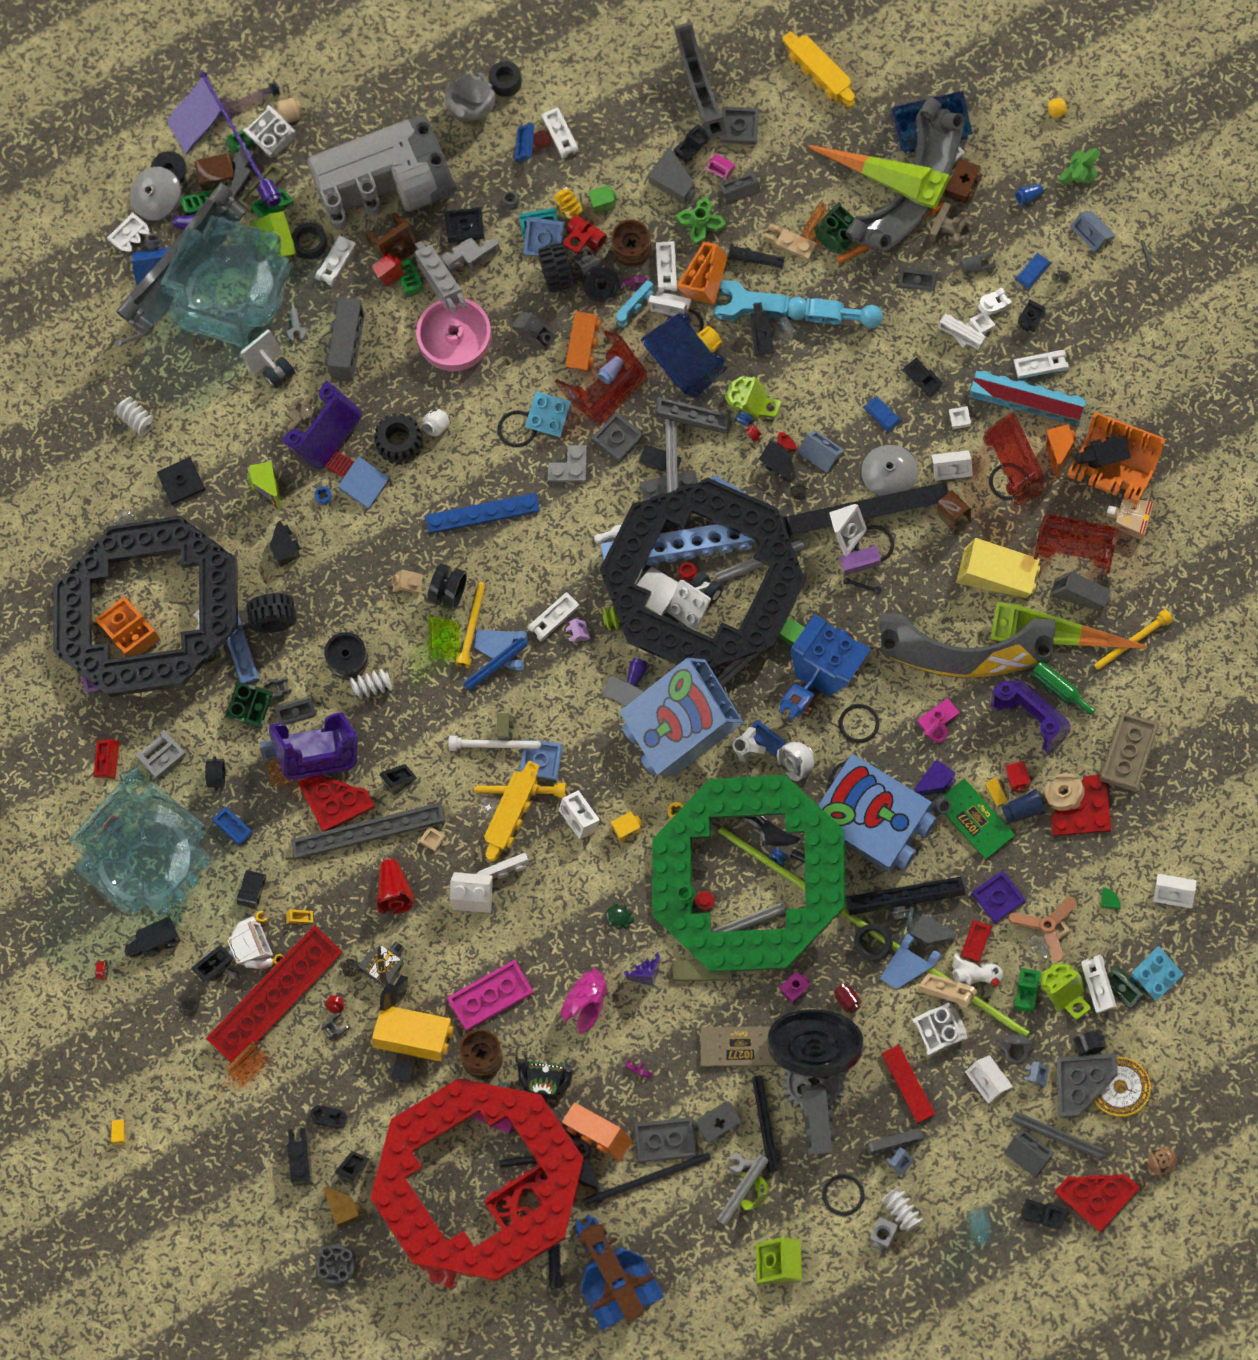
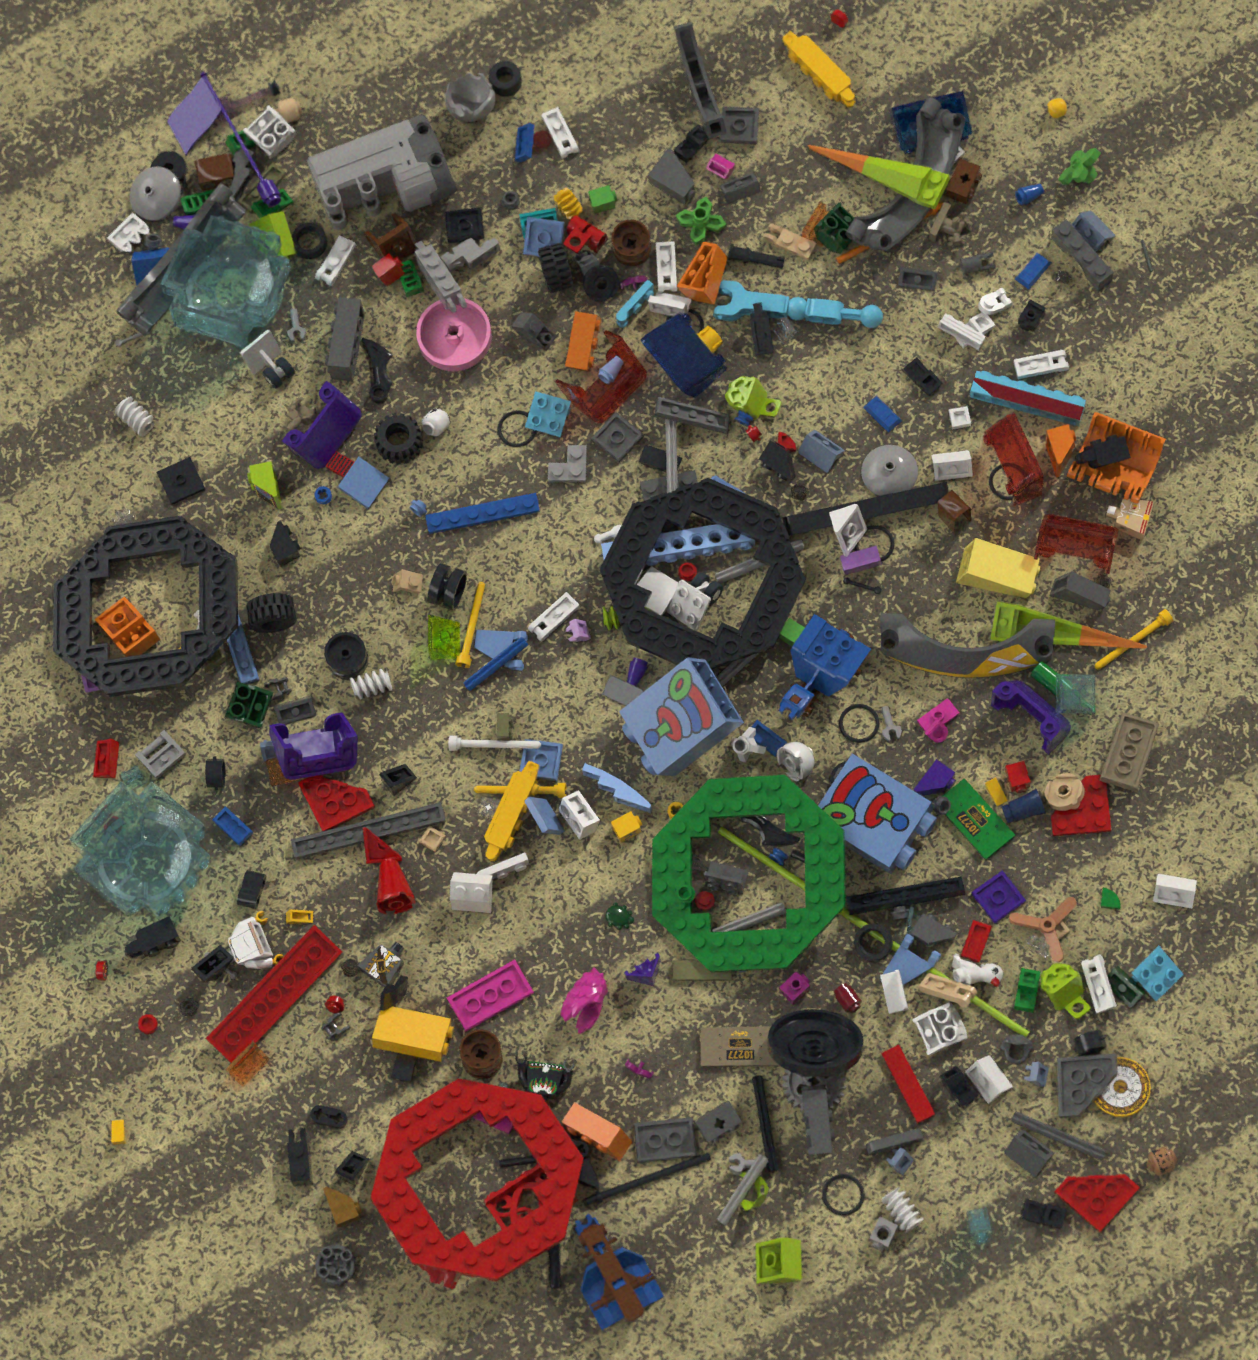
none -> red tile [138,1014,158,1034]
none -> black piece [361,338,393,404]
none -> red tile [363,827,402,864]
none -> medium blue plate [409,500,427,517]
none -> medium blue tile [524,797,565,835]
none -> light blue slope [582,763,652,813]
none -> dark grey bracket [704,862,749,895]
none -> red tile [830,10,848,28]
none -> white panel [880,969,908,1014]
none -> light grey bar [881,706,902,742]
none -> black brick [939,1066,978,1107]
none -> dark grey arch [1051,219,1114,291]
none -> clear light blue slope [1056,674,1096,714]

